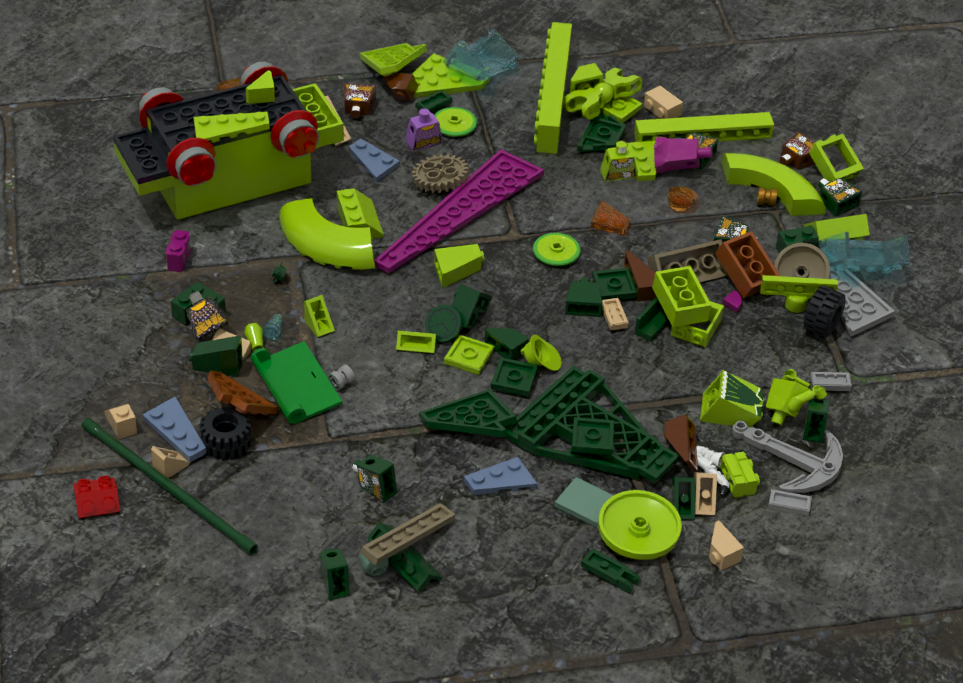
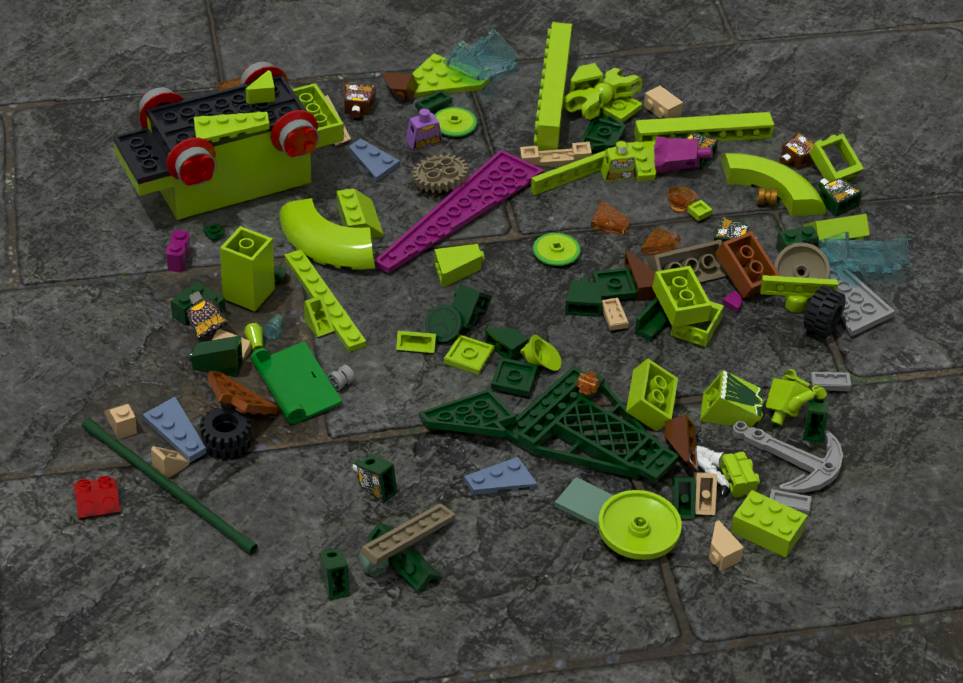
lime wing [360,43,427,76] -> none
dark green plate [572,417,614,455] -> none
dark green hinge [581,549,641,593] -> none
none -> dark green plate [203,223,225,241]
none -> lime brick [220,226,275,311]
none -> lime plate [284,250,366,352]
none -> tan slope [520,142,592,167]
none -> lime plate [531,147,616,195]
none -> clear orange gear [576,370,600,396]
none -> lime brick [626,358,678,432]
none -> clear orange wing [641,228,681,254]
none -> lime plate [687,200,713,221]
none -> lime brick [731,490,807,558]

